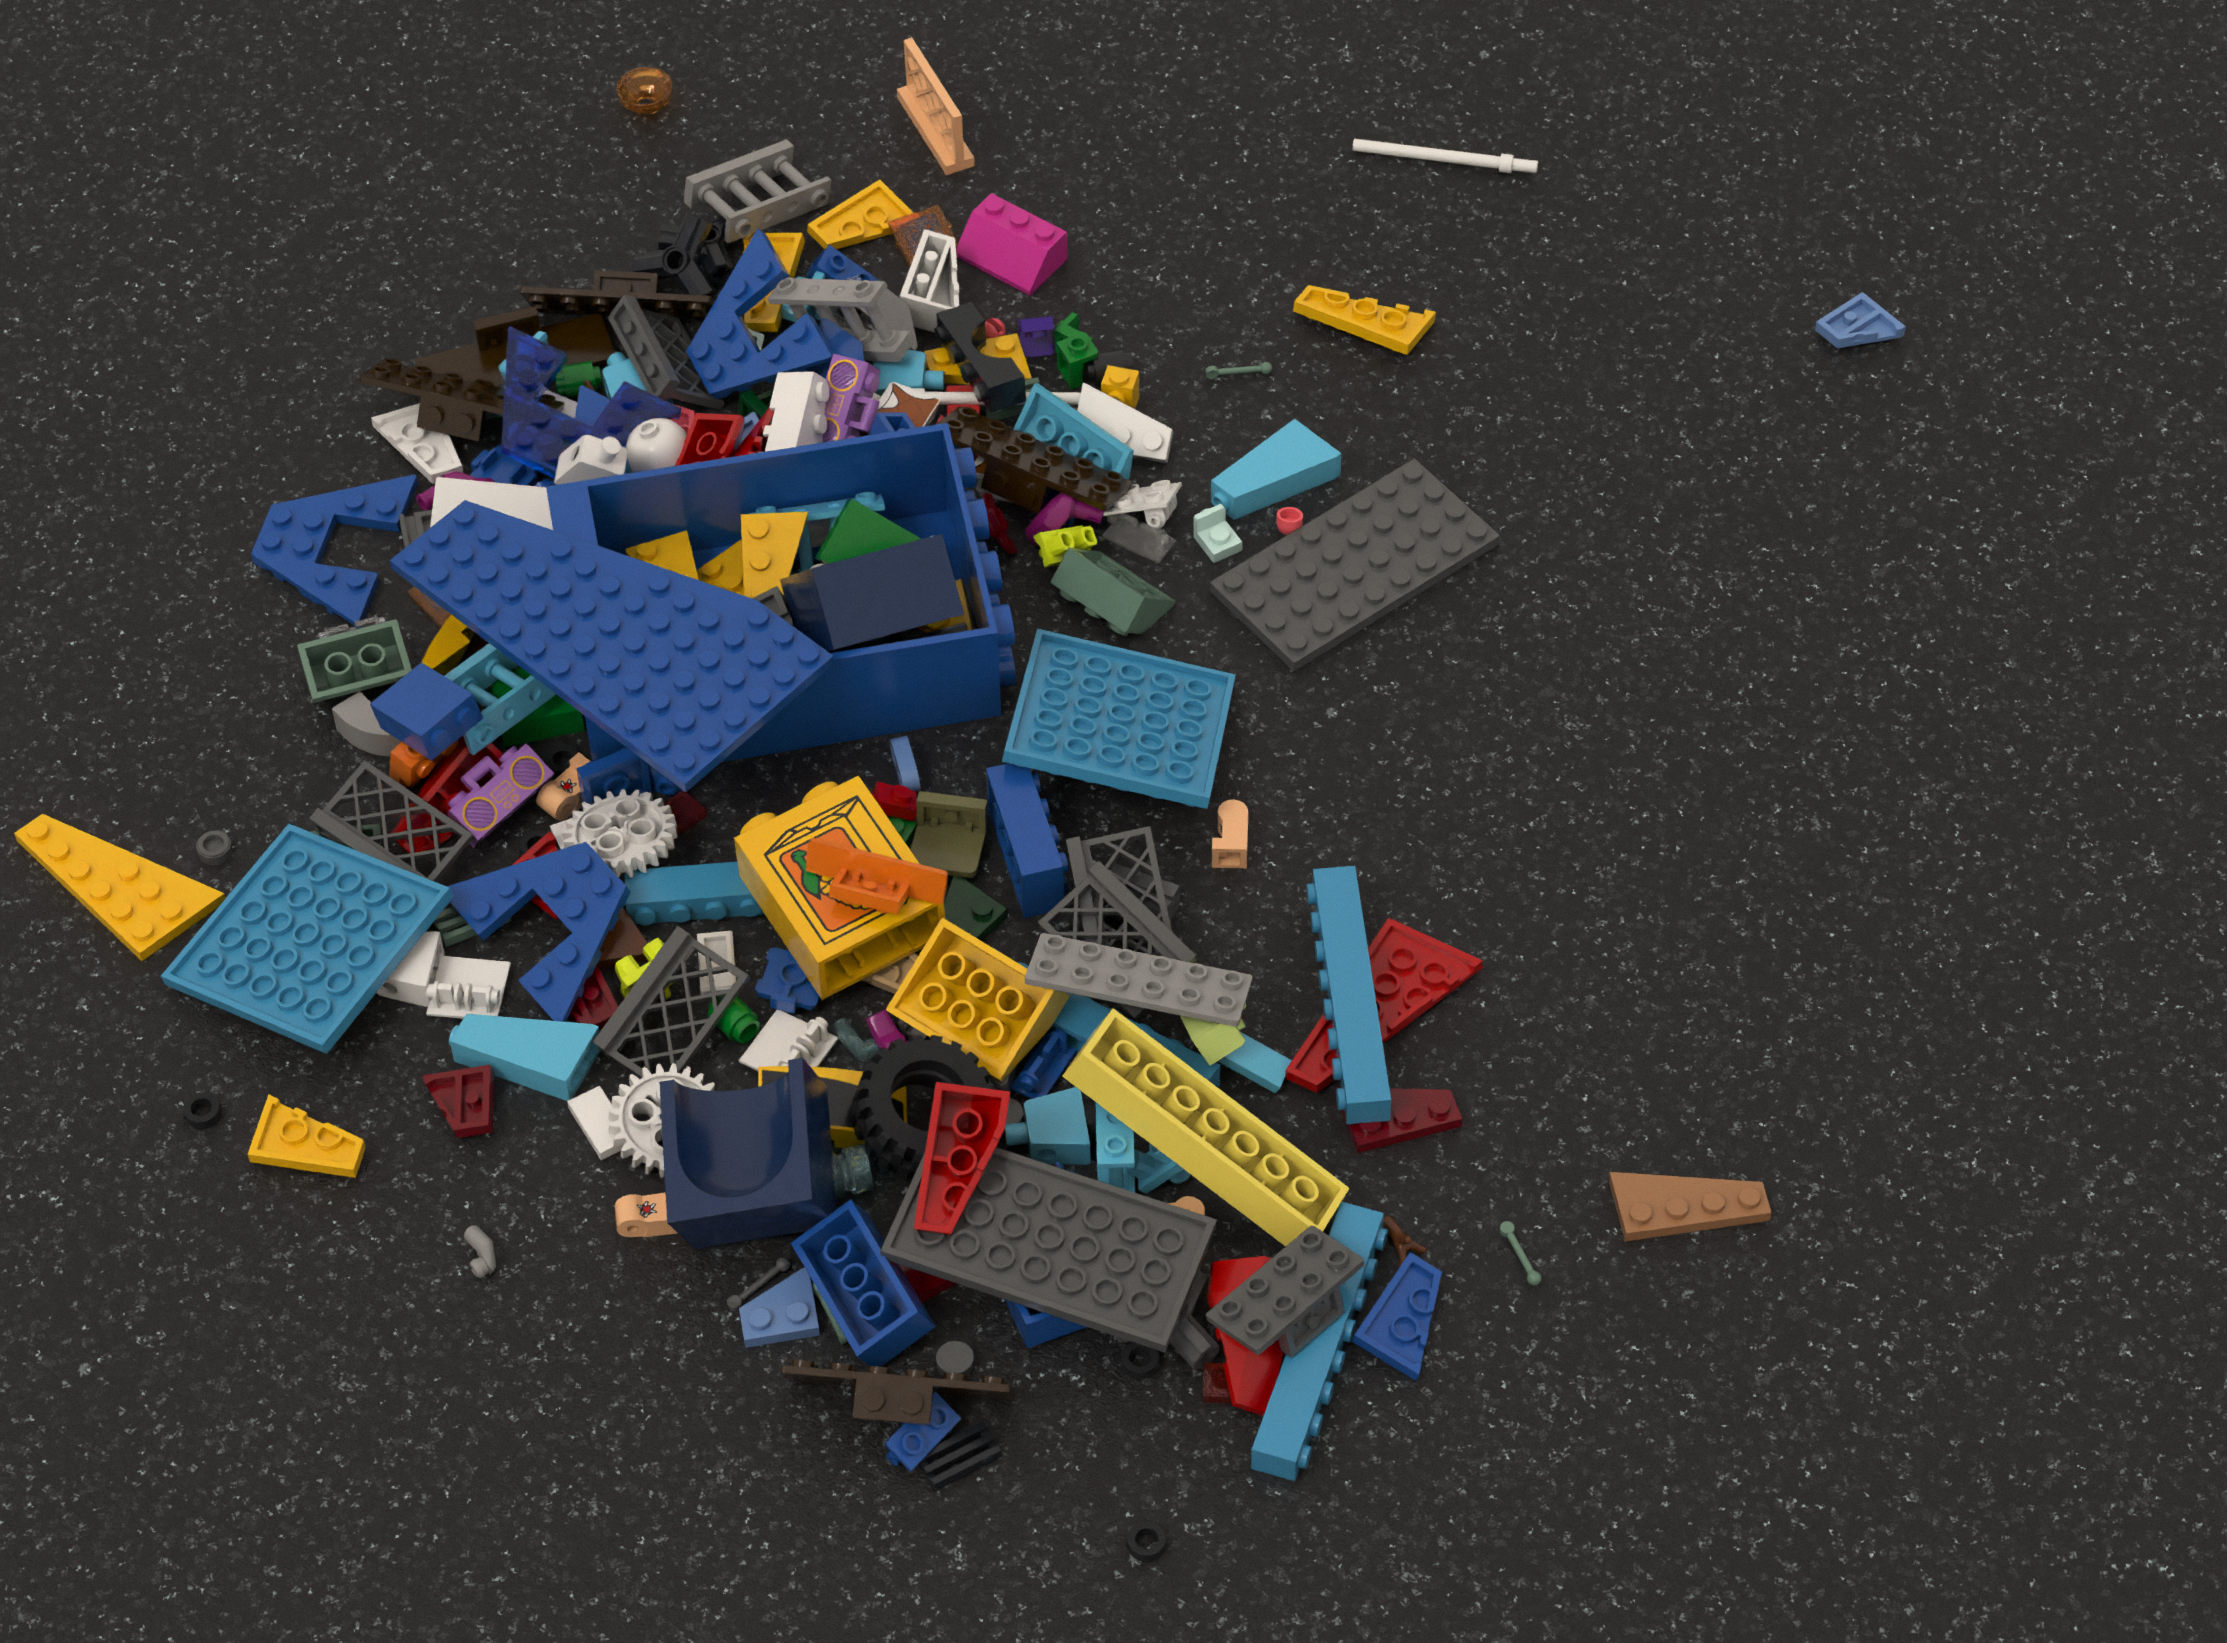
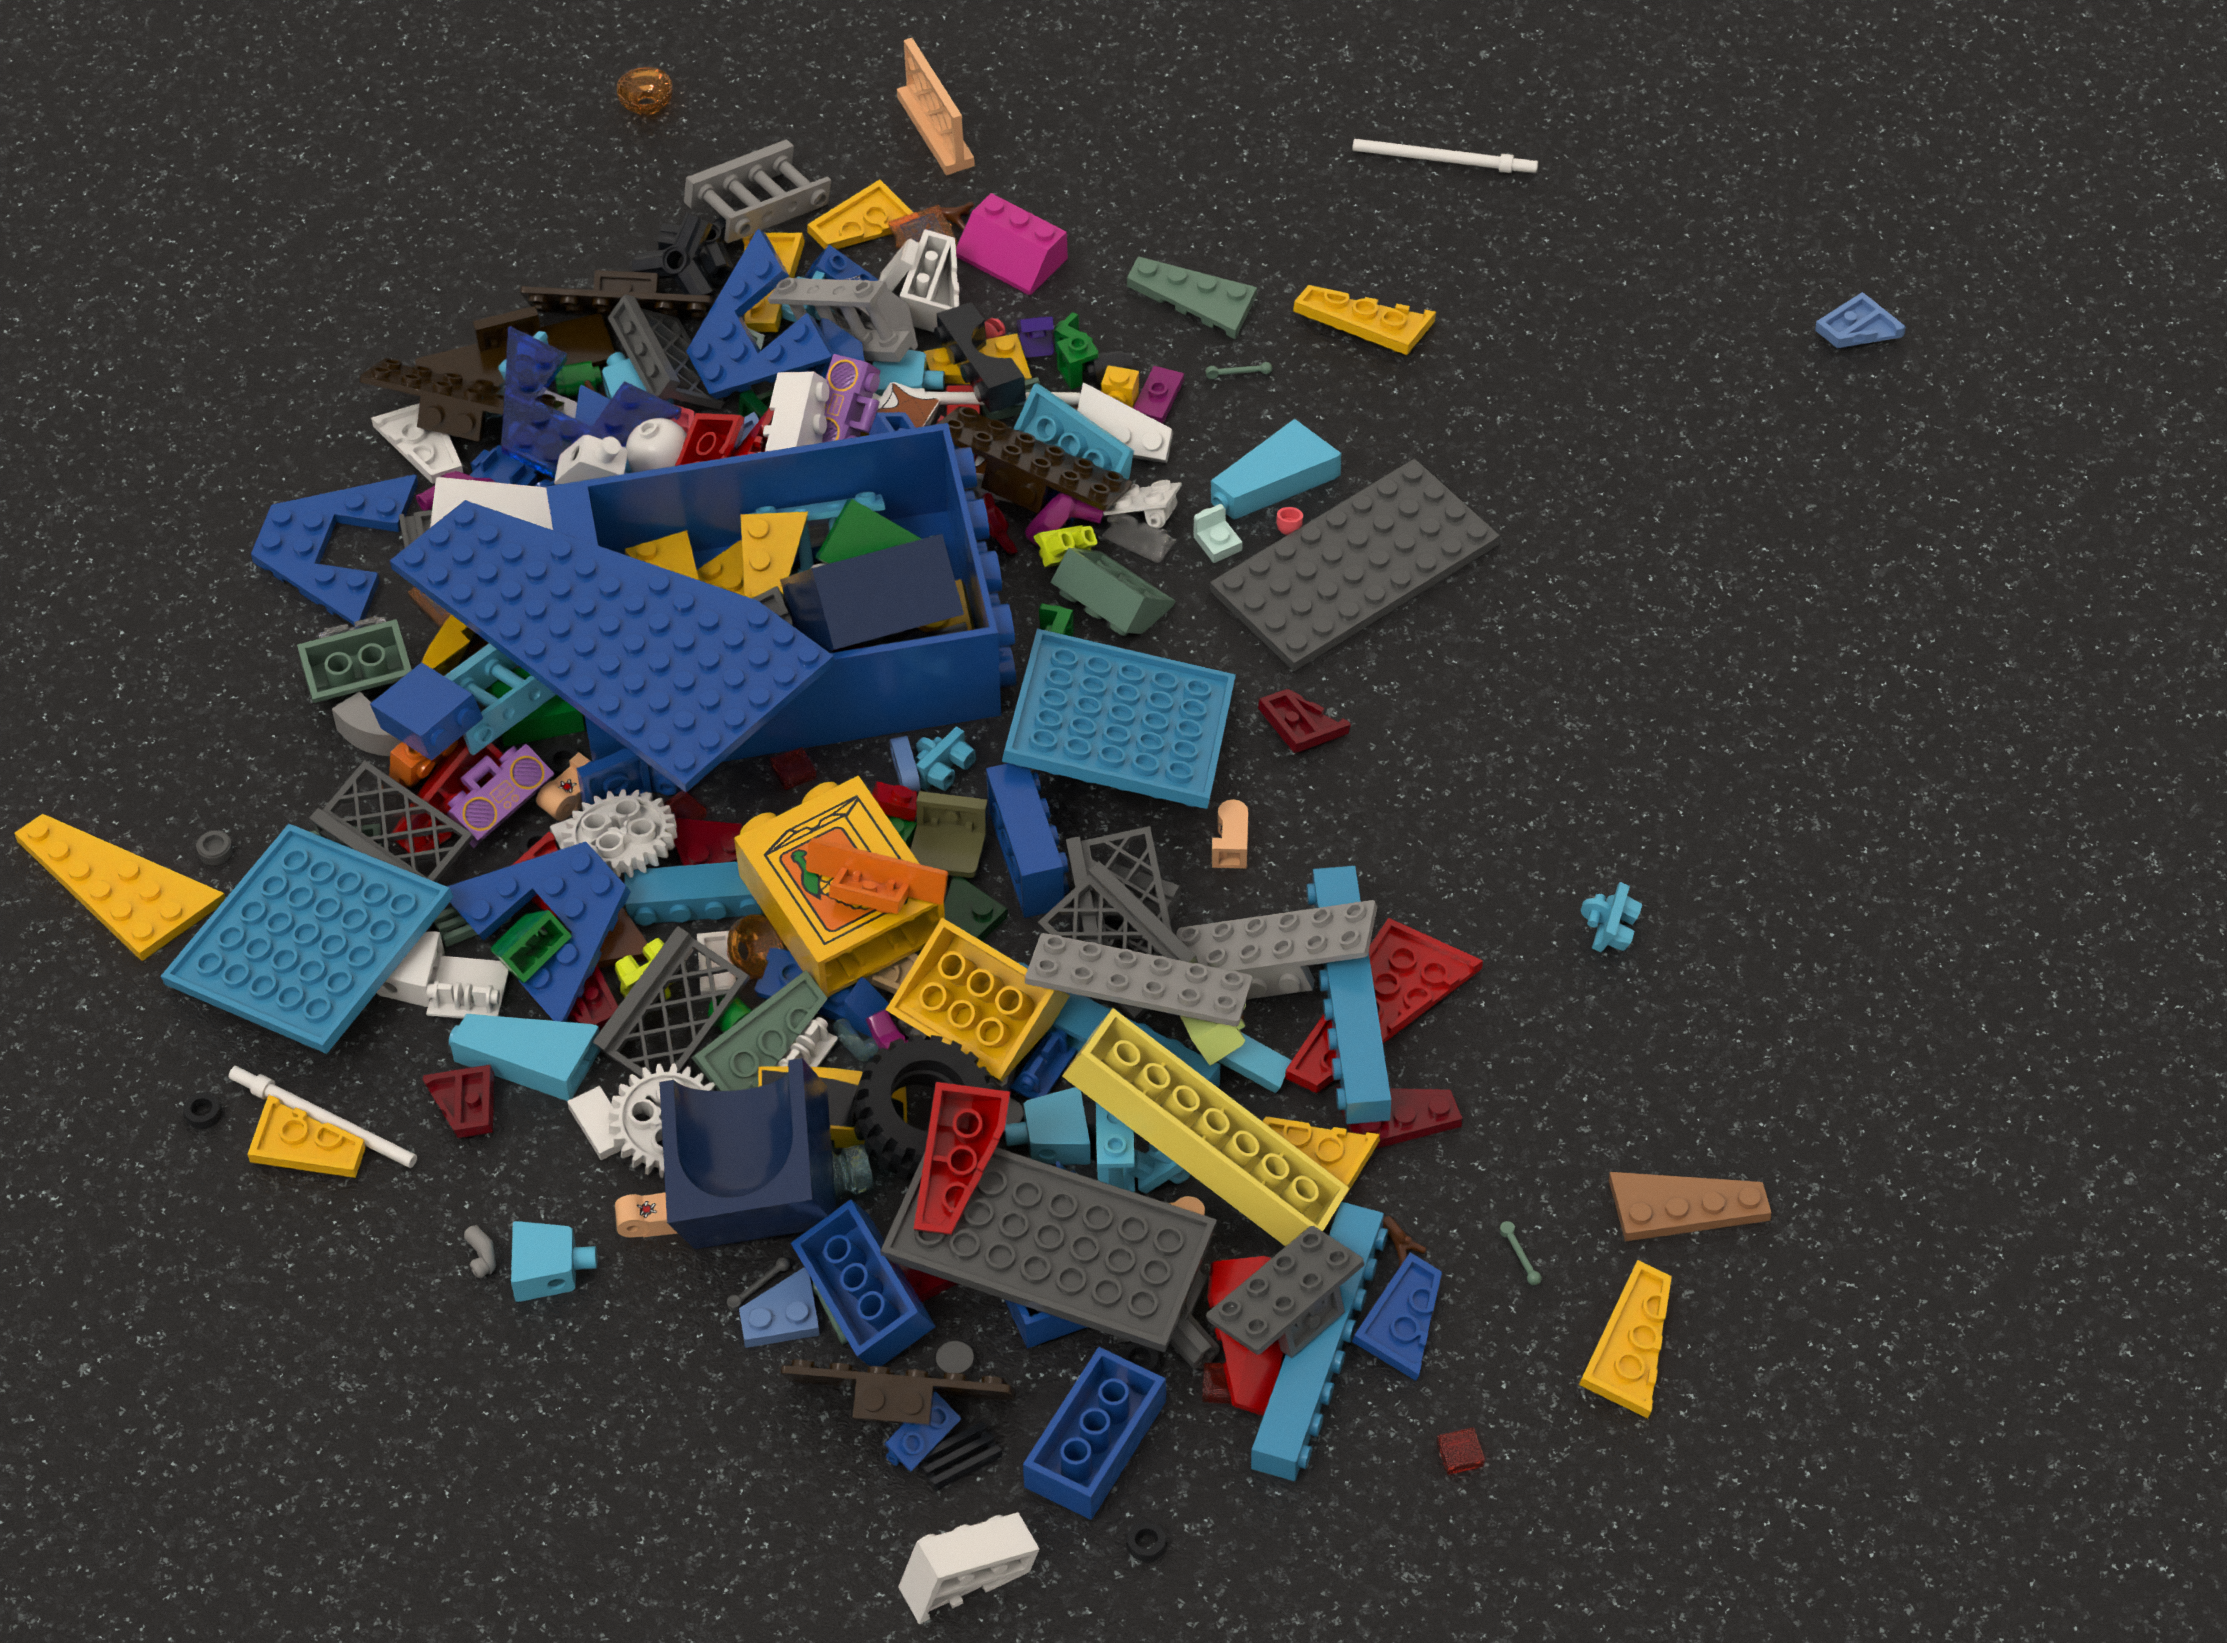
none -> white bar [229,1066,417,1168]
none -> green torso [490,910,572,983]
none -> medium azure torso [511,1221,597,1302]
none -> dark red wing [674,818,743,866]
none -> sand green wing [691,970,828,1091]
none -> clear orange piece [727,914,783,979]
none -> clear red tile [771,747,817,790]
none -> blue slope [817,977,894,1038]
none -> white tile [879,238,920,292]
none -> white wedge [899,1513,1039,1624]
none -> medium azure hips [914,726,976,791]
none -> reddish brown bar [928,201,974,231]
none -> blue brick [1023,1347,1166,1520]
none -> green bracket [1039,603,1074,636]
none -> sand green wing [1127,256,1257,339]
none -> magenta plate [1133,366,1184,424]
none -> light grey bracket [1176,900,1377,999]
none -> dark red wing [1257,689,1351,753]
none -> yellow wing [1262,1116,1380,1199]
none -> clear red tile [1436,1427,1485,1475]
none -> yellow wing [1579,1260,1672,1418]
none -> medium azure hips [1581,882,1642,952]

